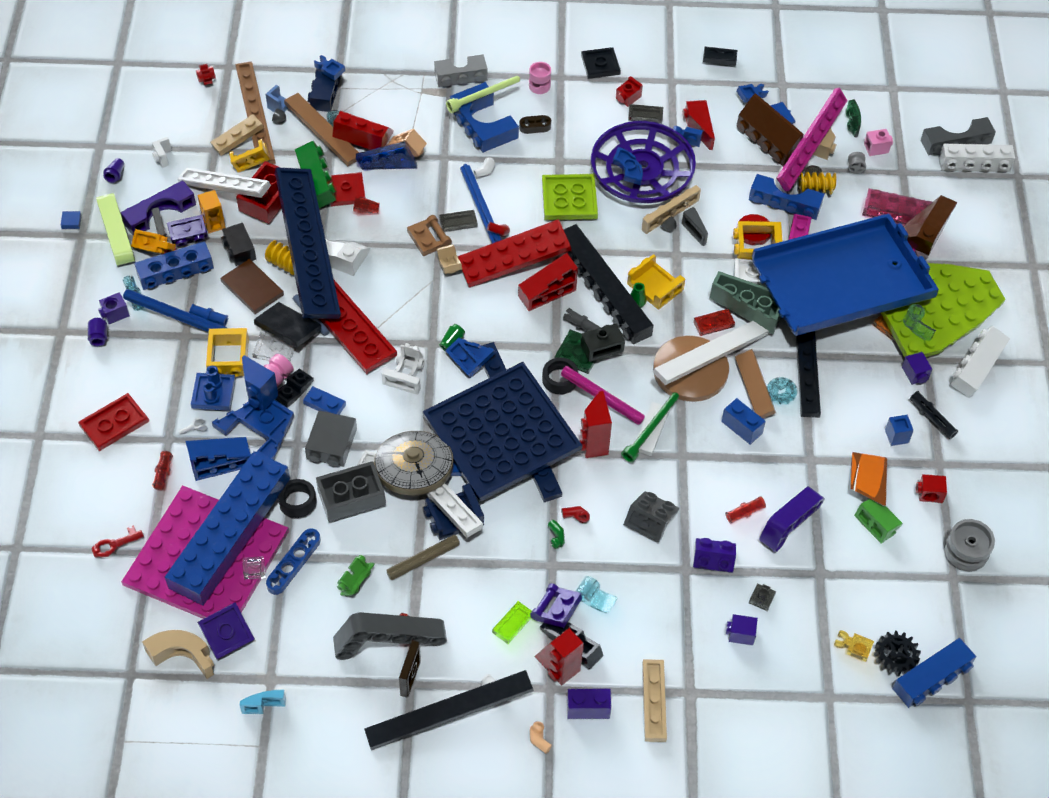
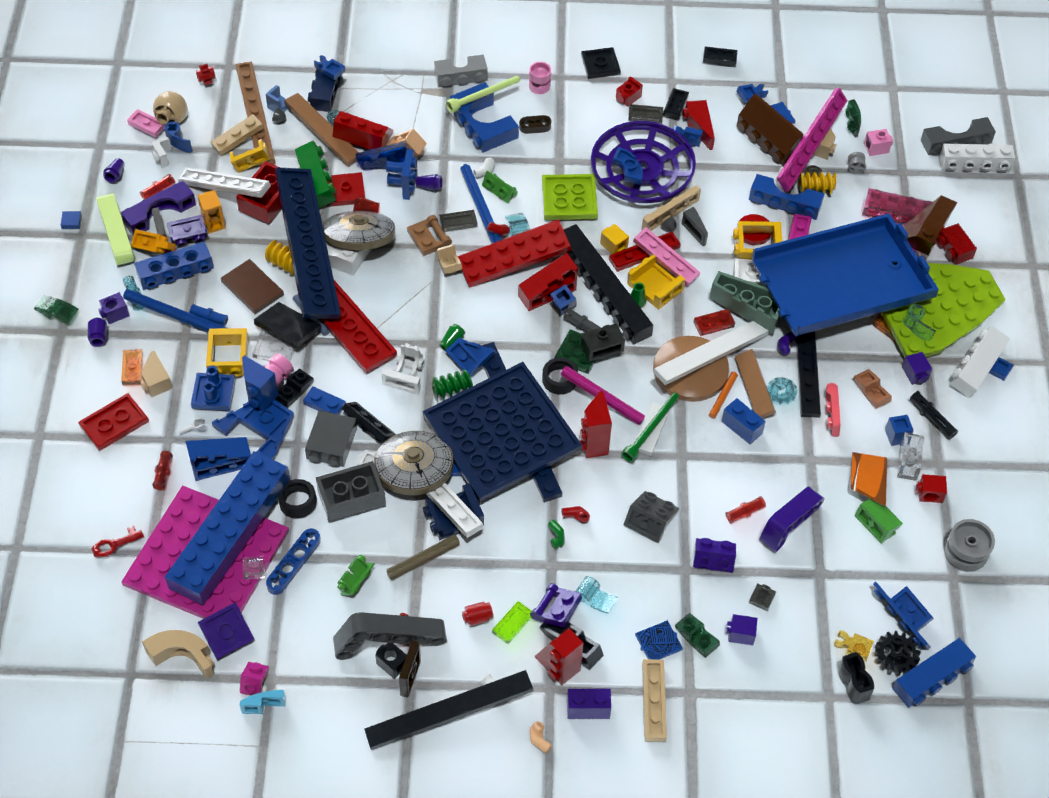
black brick [221,222,256,266] -> none
none -> clear green slope [34,295,79,325]
none -> clear orange plate [121,349,143,386]
none -> bright pink plate [127,109,166,138]
none -> clear red pin [139,174,176,200]
none -> tan slope [140,351,172,398]
none -> tan brick [153,91,188,125]
none -> blue panel [164,122,192,153]
none -> dark pink bracket [239,662,269,695]
none -> dish [323,210,395,250]
none -> black plate [342,402,396,443]
none -> black brick [375,643,407,679]
none -> blue plate [386,149,418,200]
none -> dark purple cone [416,174,443,191]
none -> green piece [432,369,473,402]
none -> red brick [462,601,494,627]
none -> bright green hinge [482,171,518,203]
none -> clear light blue panel [505,213,530,236]
none -> blue brick [550,284,577,315]
none -> yellow brick [600,224,629,254]
none -> red tile [609,231,681,272]
none -> bright pink plate [633,227,700,287]
none -> blue piece [635,620,683,660]
none -> black plate [663,88,689,120]
none -> clear green slope [675,613,720,658]
none -> orange bar [709,372,738,419]
none -> dark purple arm [777,331,796,355]
none -> coral hinge [825,383,841,436]
none -> black brick [838,652,874,704]
none -> nougat slope [854,369,892,408]
none -> blue bracket [873,581,934,649]
none -> clear brick [897,433,924,481]
none -> red brick [937,223,977,265]
none -> blue tile [989,357,1014,381]

